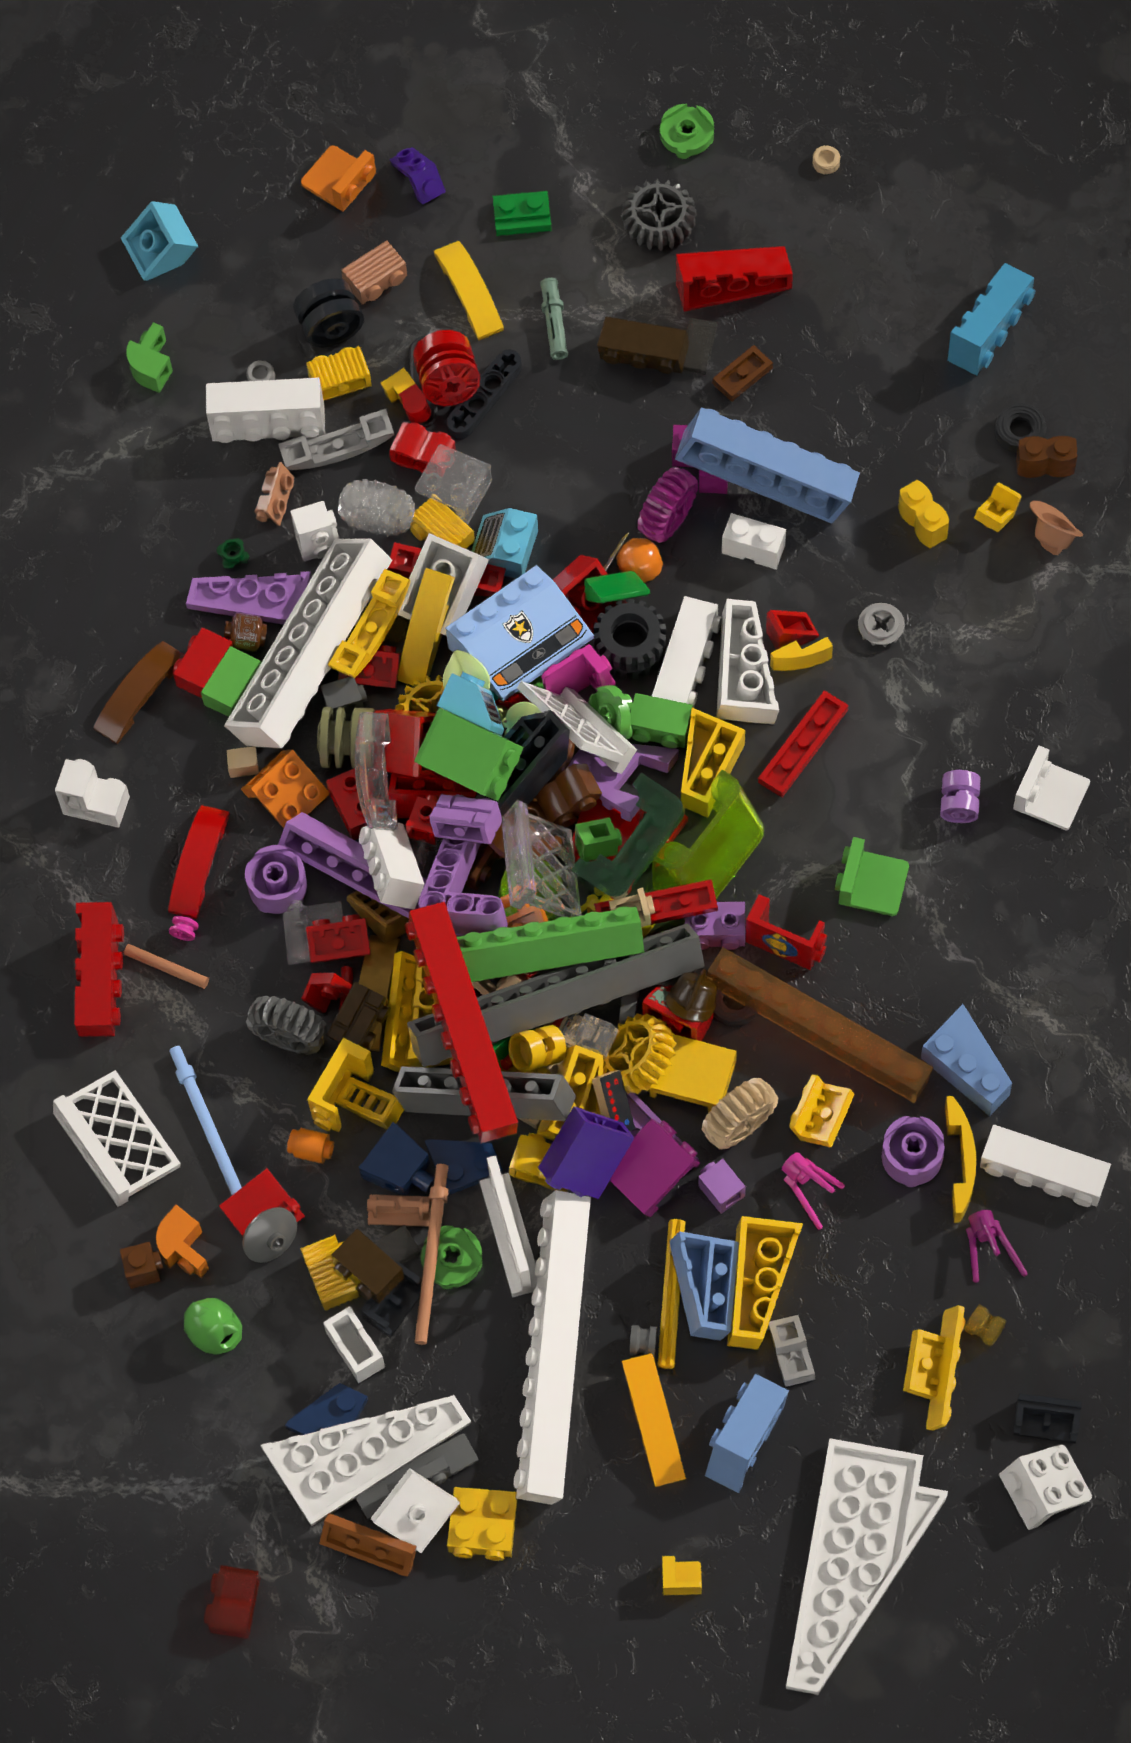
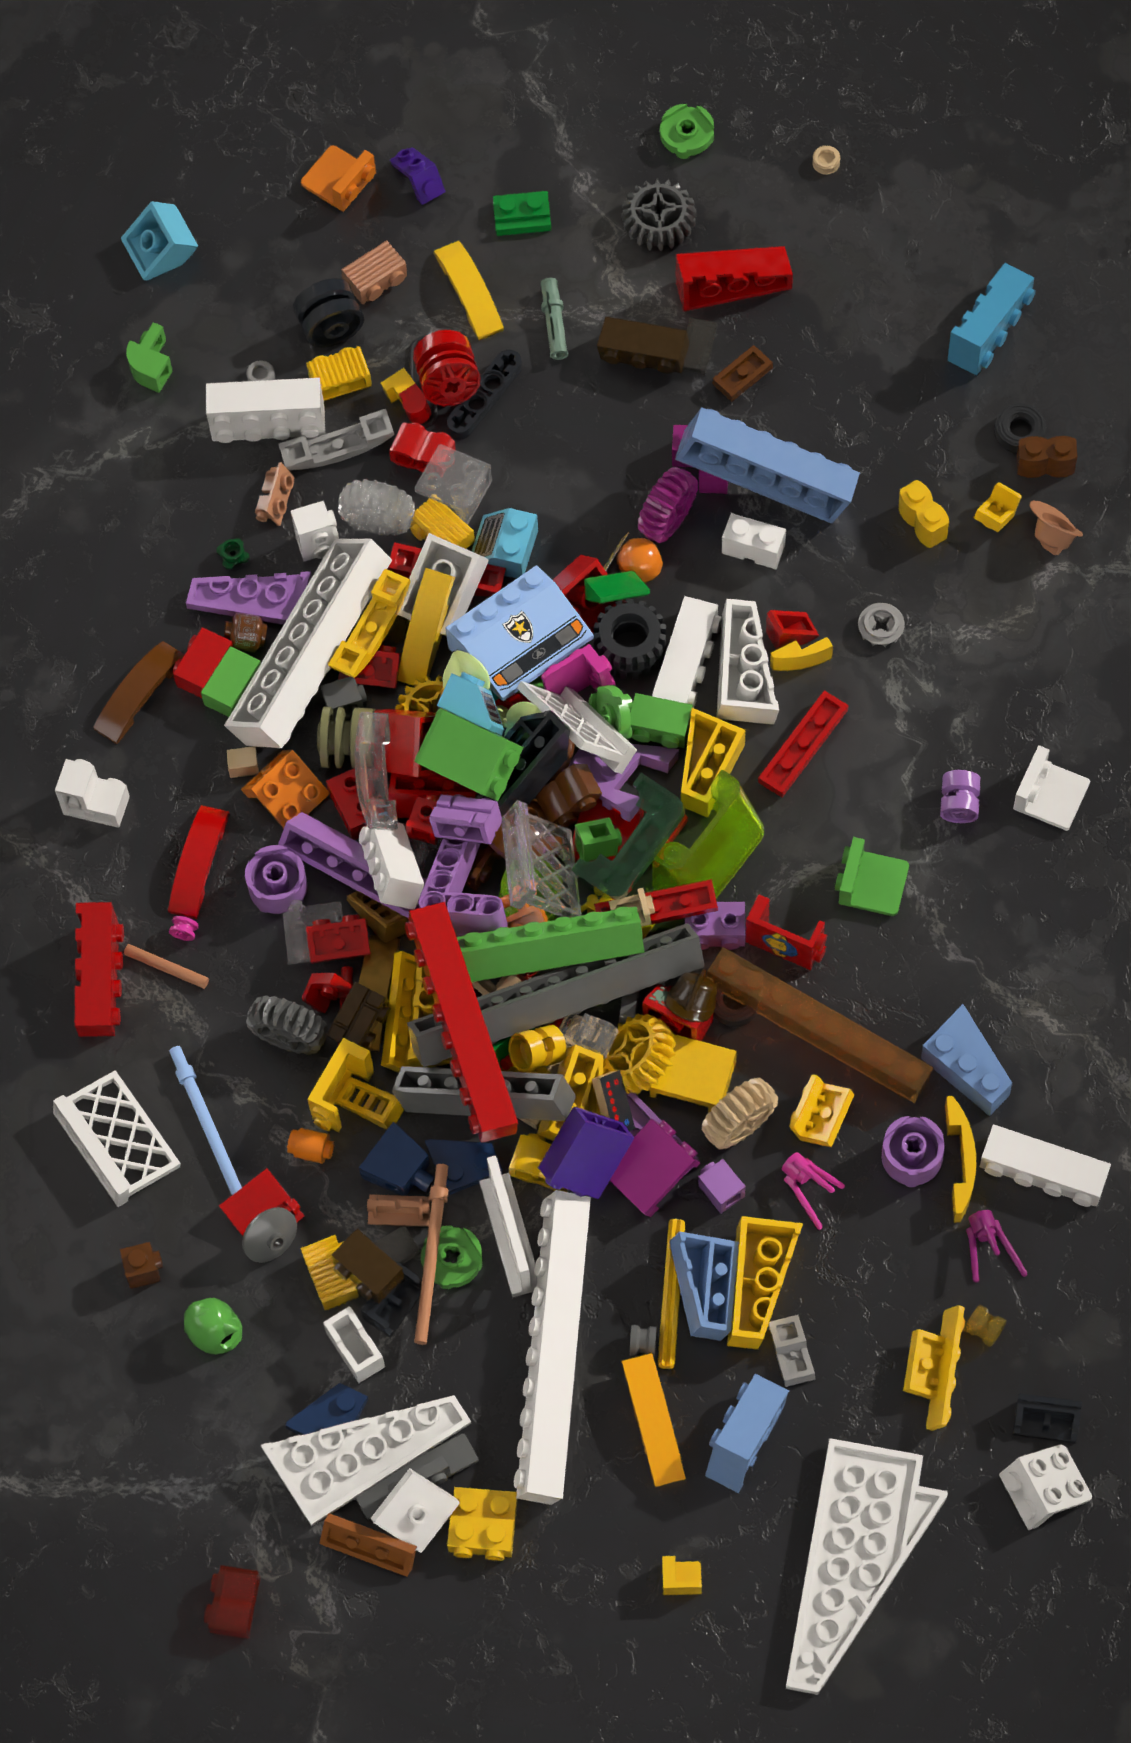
orange brick [156,1205,209,1278] -> none

